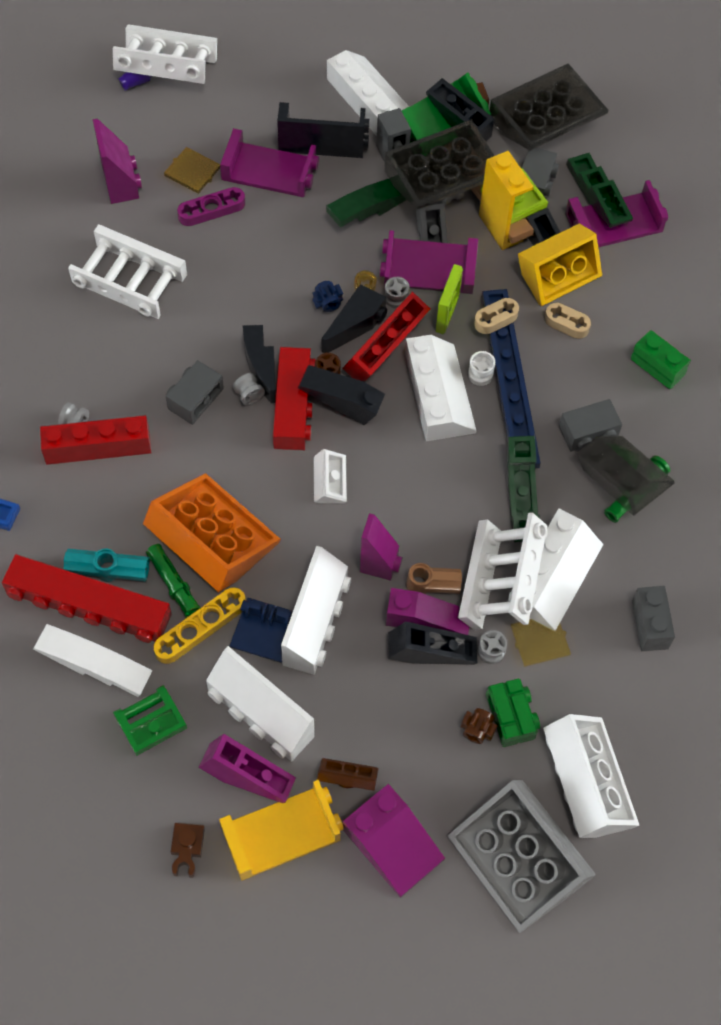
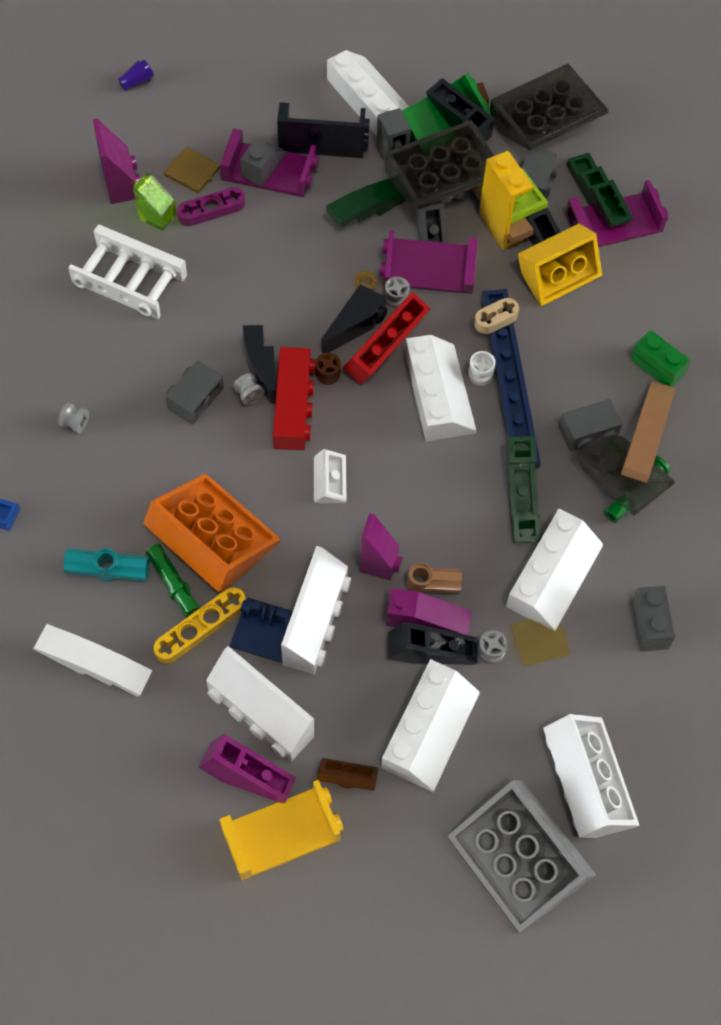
red brick [1,554,172,643] -> none
red brick [40,415,151,465] -> none
white fence [113,24,217,84] -> none
green plate [113,685,187,756] -> none
reddish brown plate [171,823,205,878] -> none
black slope [298,365,385,425] -> none
dark blue gear [312,281,344,312] -> none
magenta slope [343,784,445,898] -> none
lime tile [435,264,463,335] -> none
white fence [458,513,547,630] -> none
reddish brown gear [460,708,497,744] -> none
green brick [486,678,540,747] -> none
tan beam [545,303,591,339] -> none
none -> clear neon green slope [133,172,176,231]
none -> dark grey slope [240,142,287,187]
none -> white slope [381,659,480,792]
none -> medium nougat tile [621,380,676,483]

